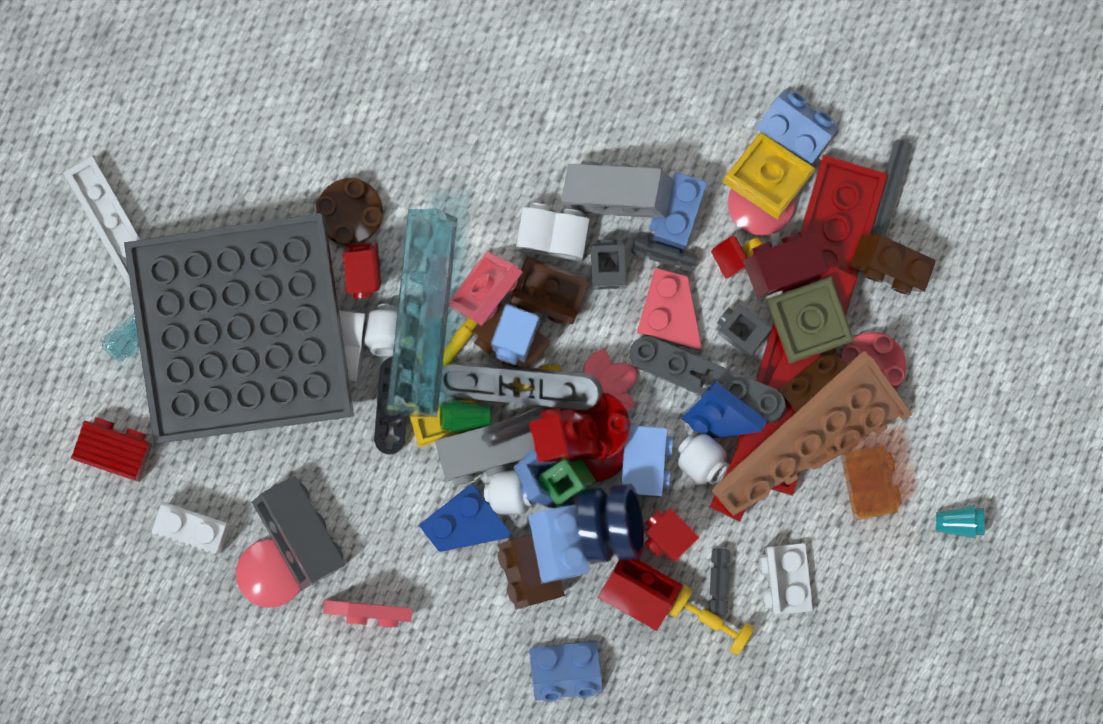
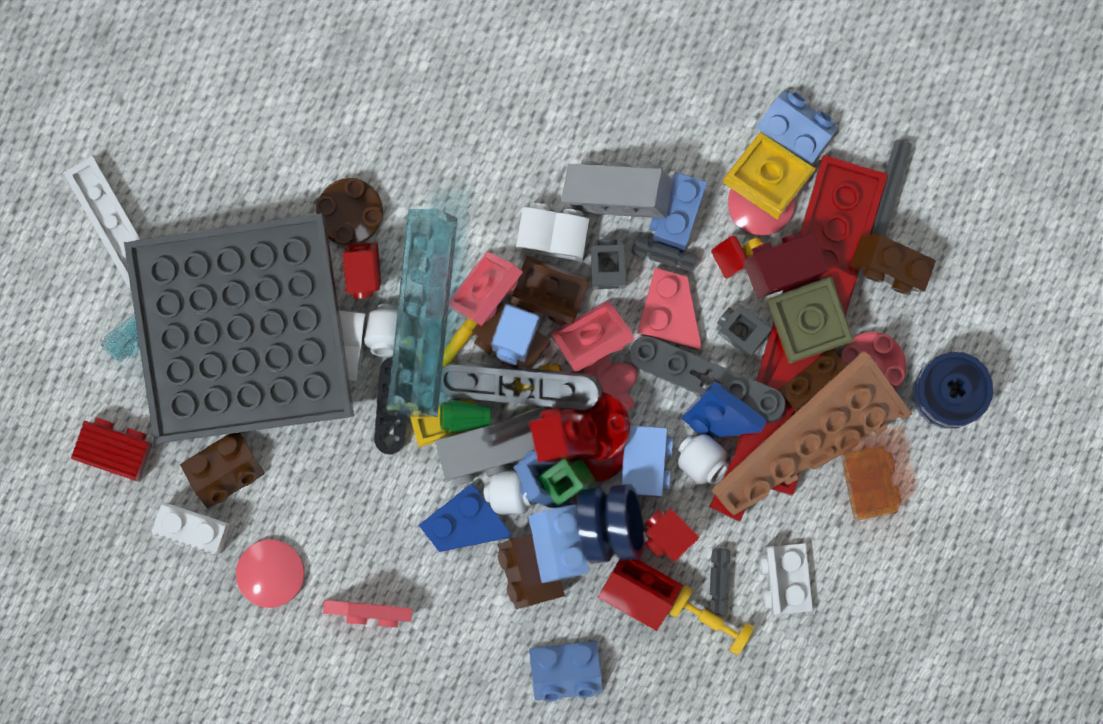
dark grey brick [252,476,345,591] -> none
teal cone [936,505,985,539] -> none
none -> reddish brown bracket [180,432,265,508]
none -> coral plate [550,300,635,373]
none -> dark blue wheel [913,352,993,429]

